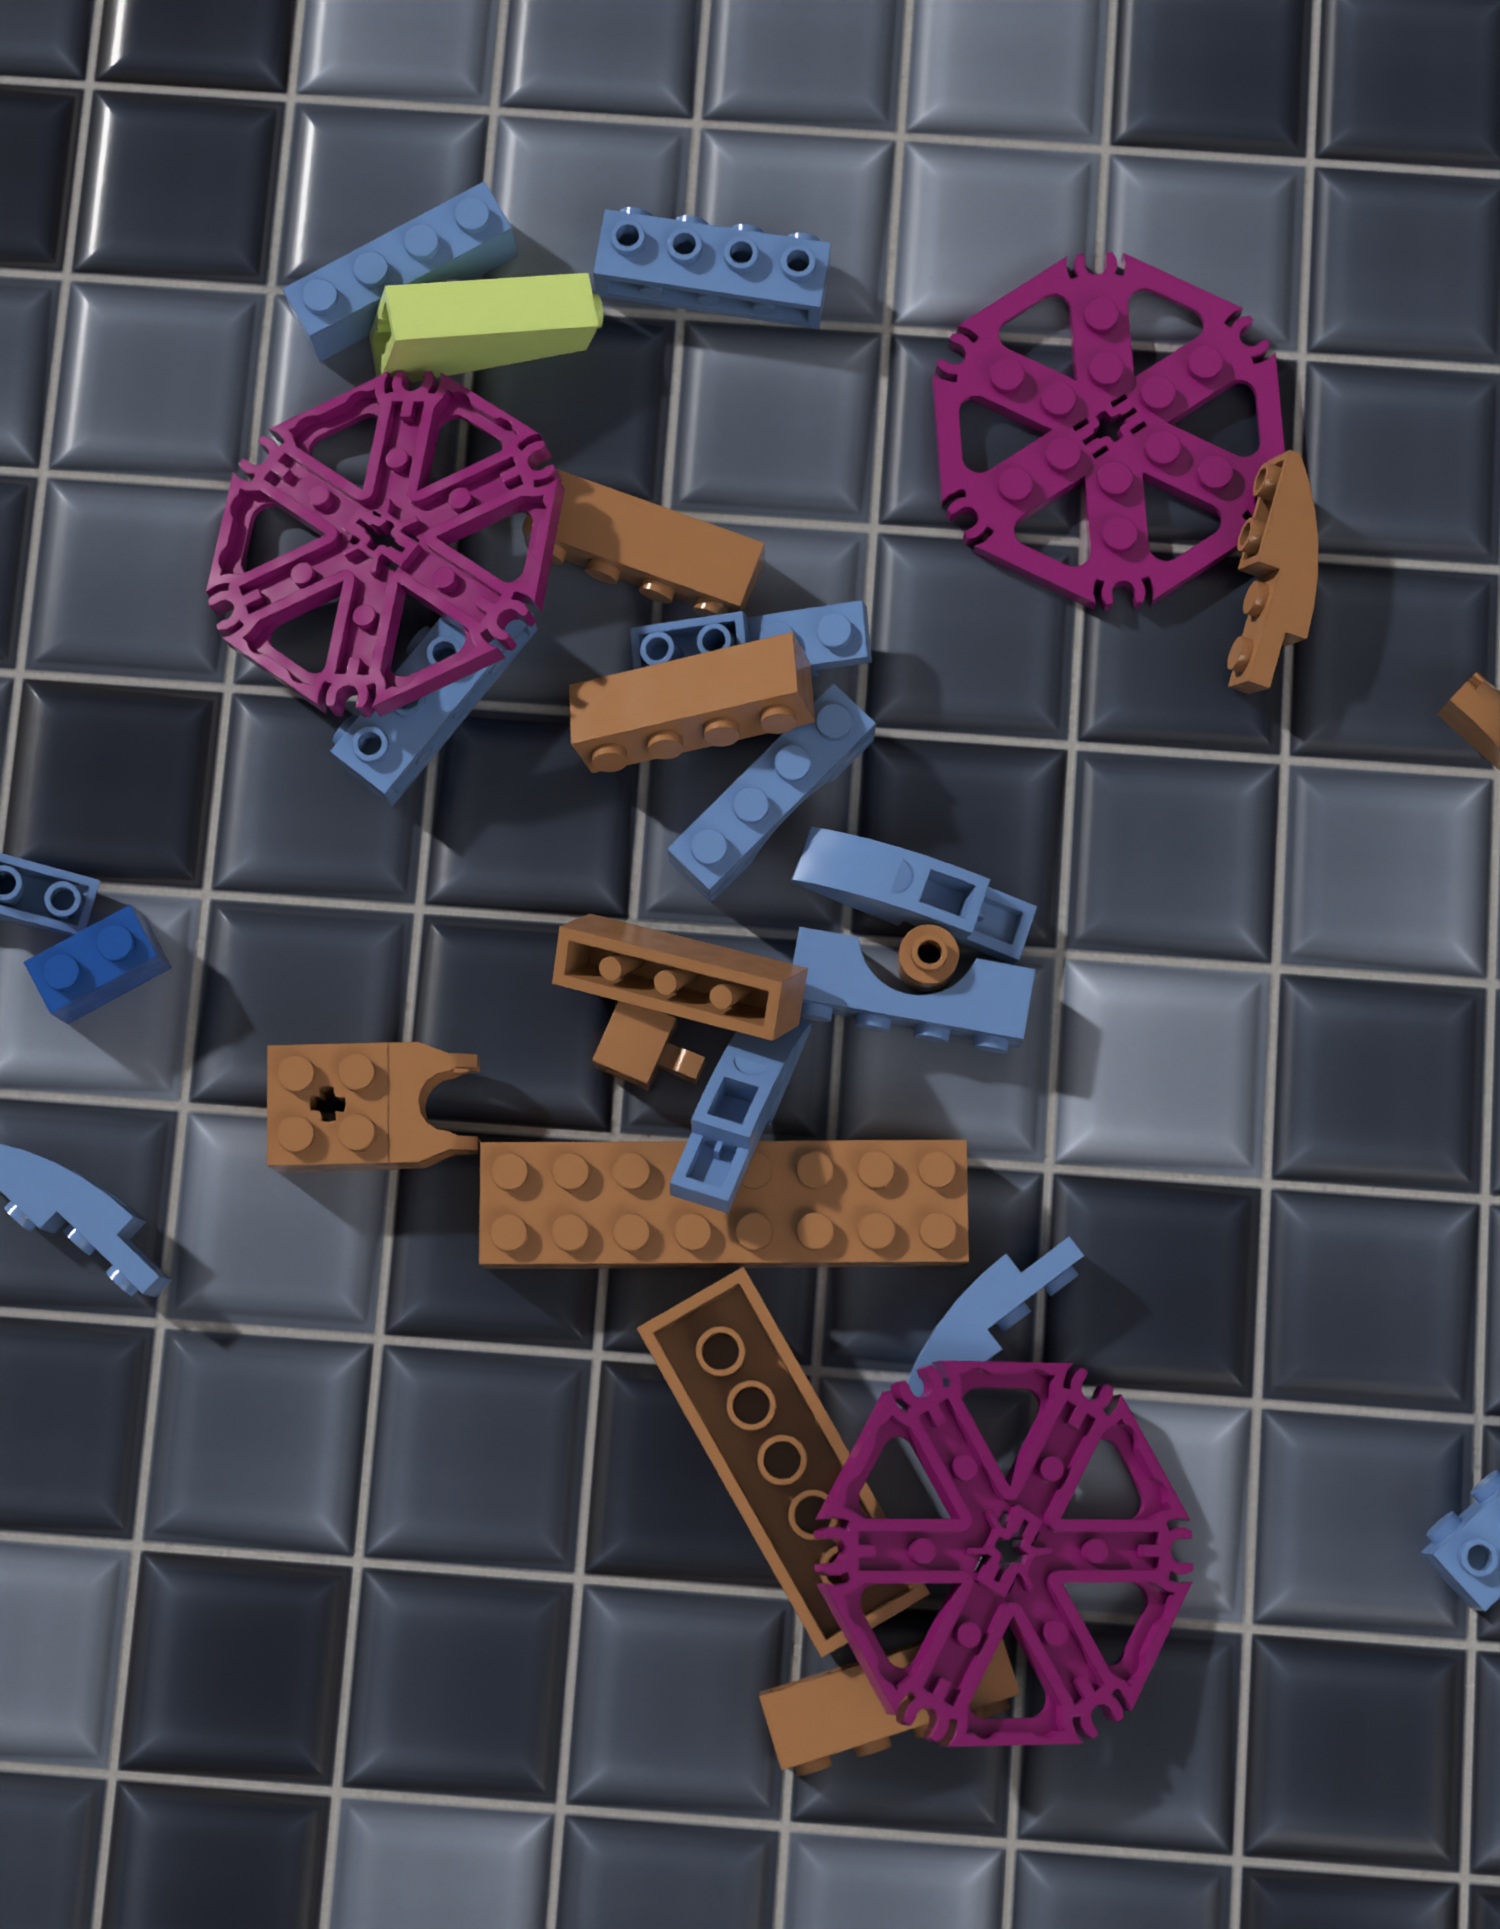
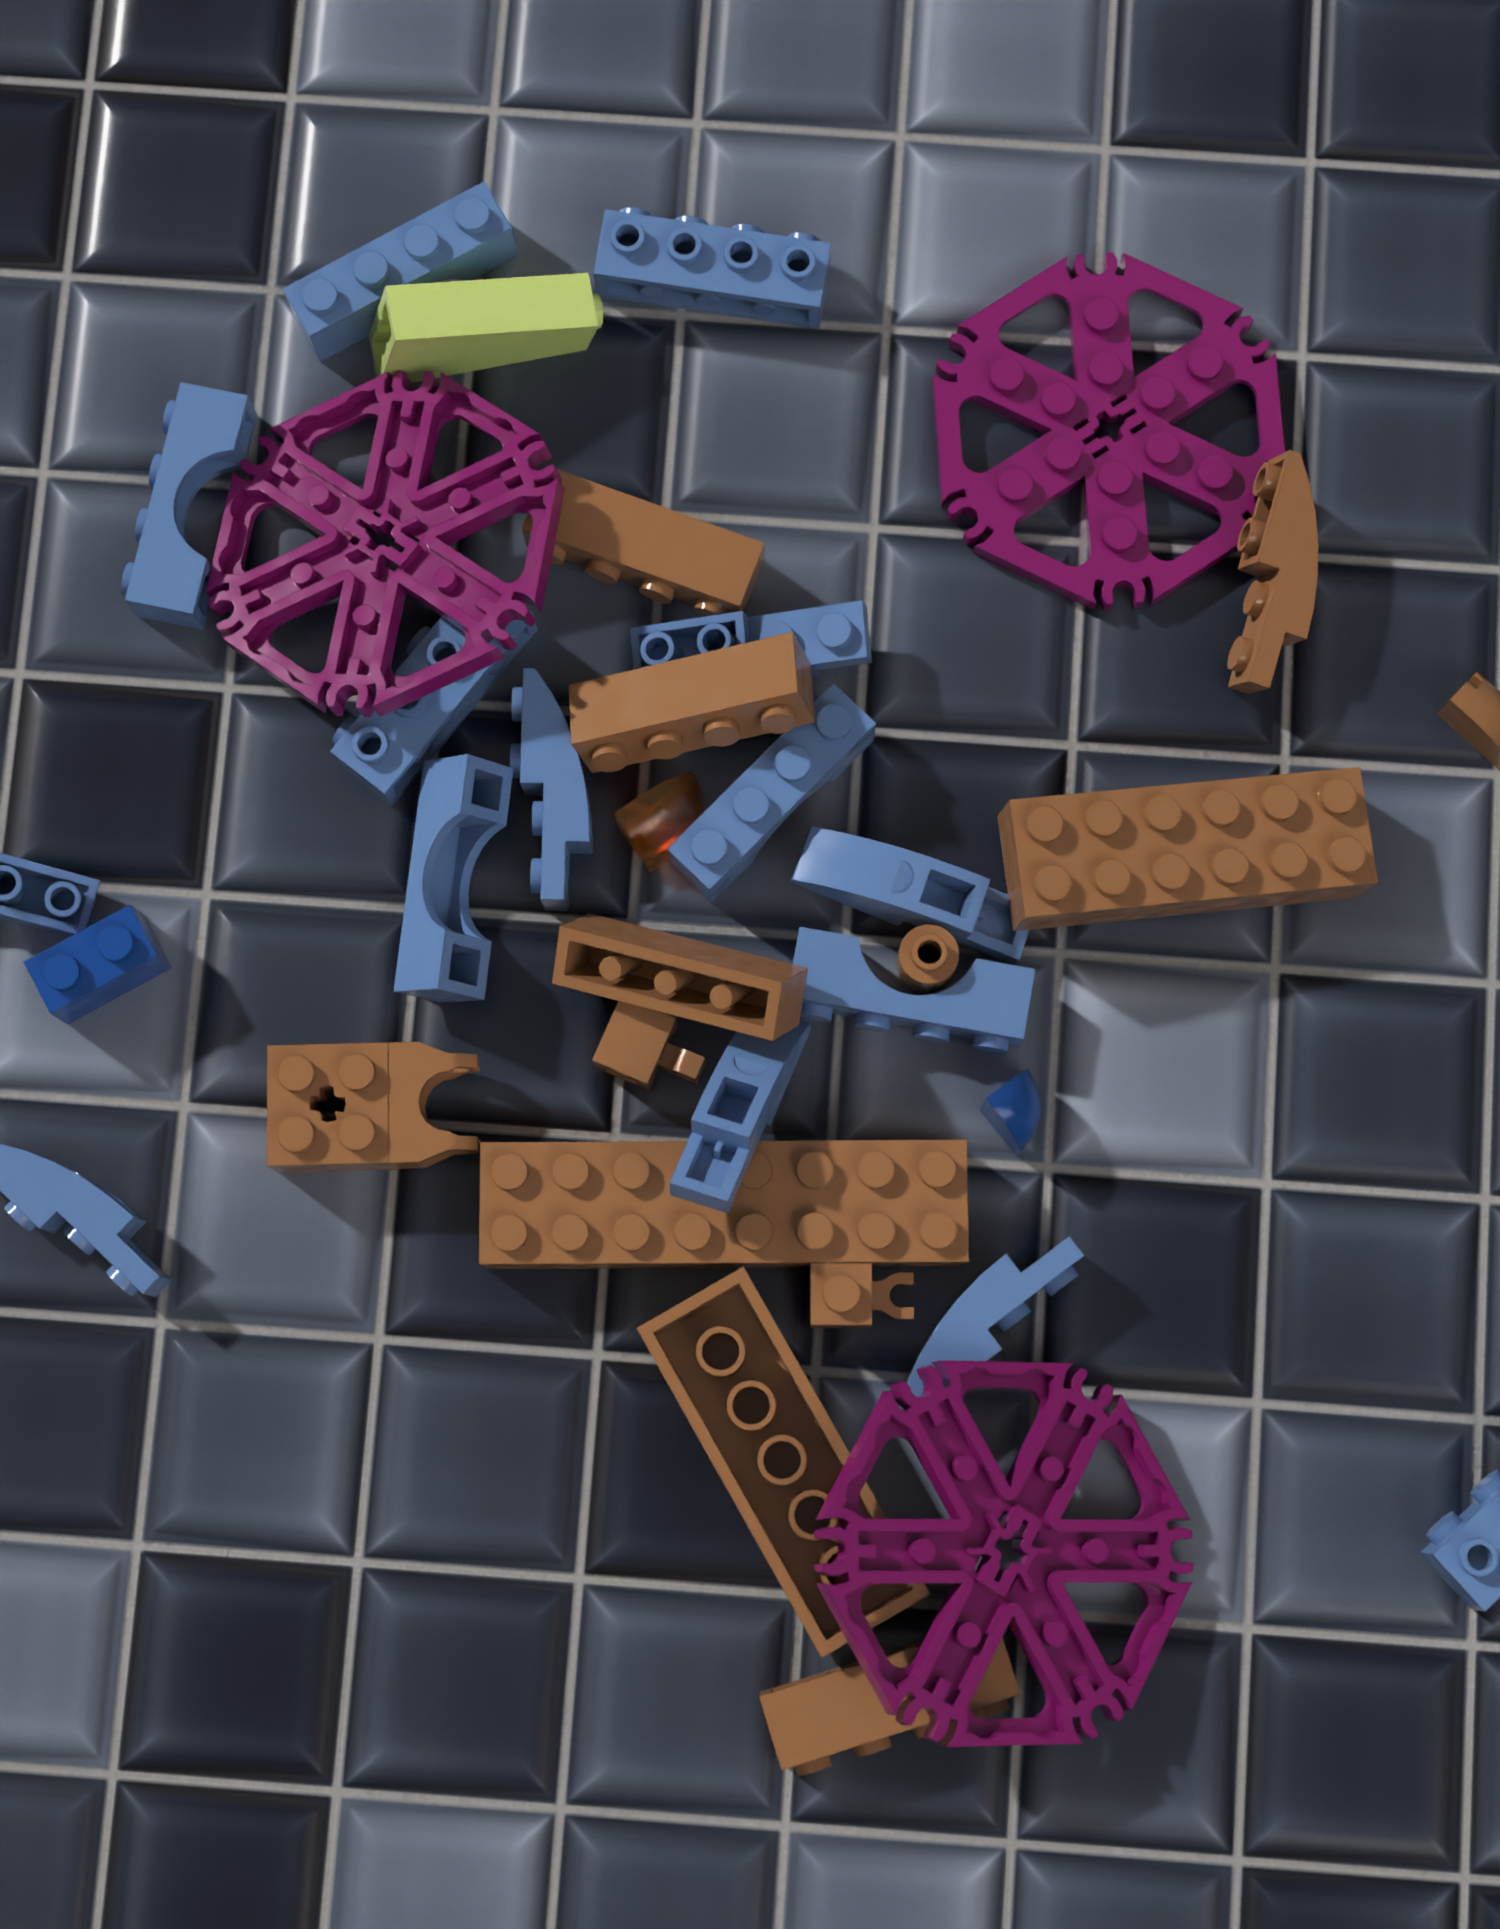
none -> medium blue arch [121,382,258,630]
none -> medium blue arch [393,754,514,1003]
none -> medium blue slope [510,668,593,911]
none -> clear orange brick [614,772,703,873]
none -> medium nougat brick [810,1263,914,1328]
none -> blue brick [980,1069,1042,1156]
none -> medium nougat brick [997,767,1378,931]

